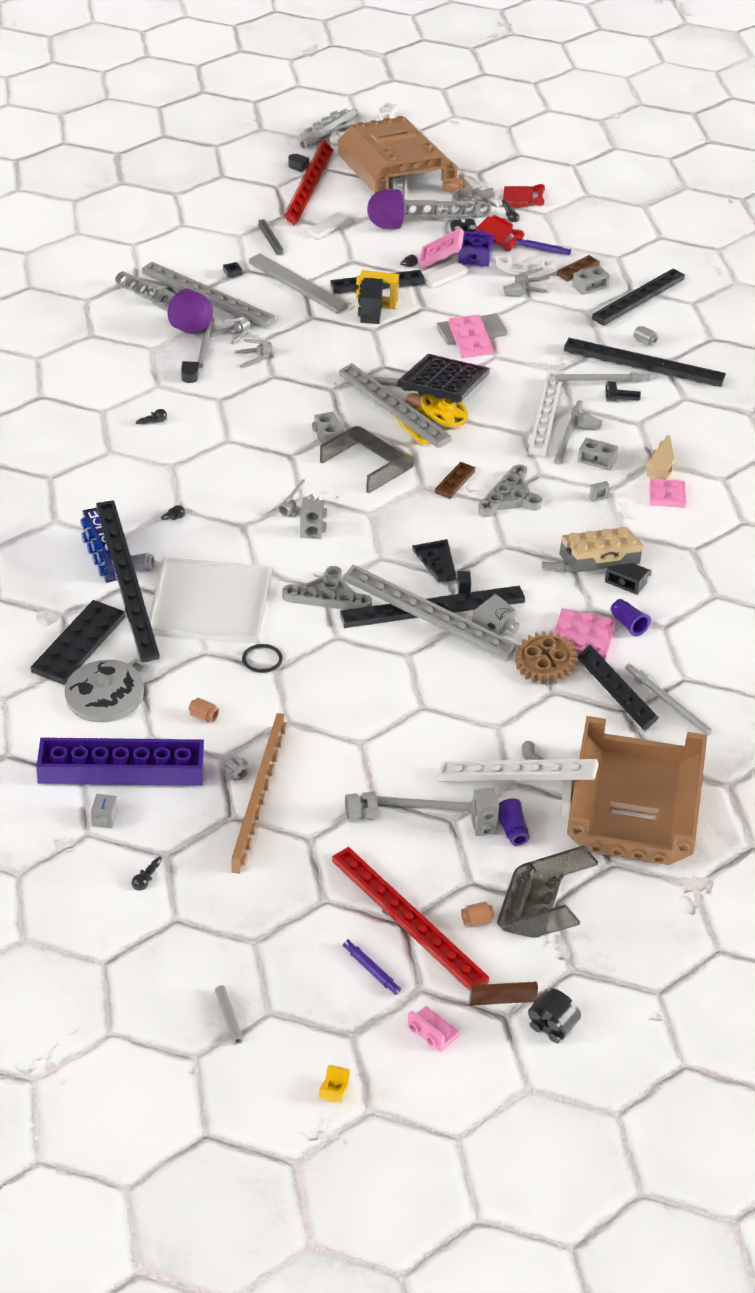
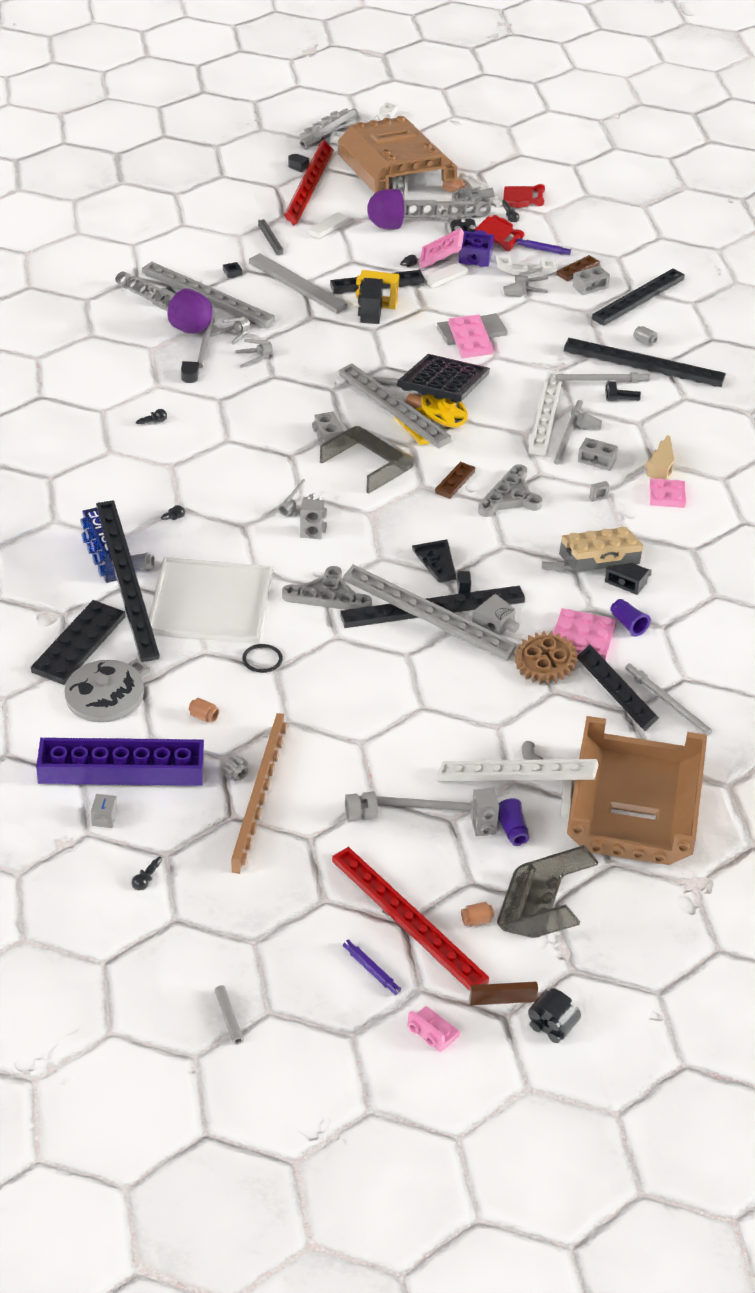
yellow bracket [318,1065,351,1103] -> none

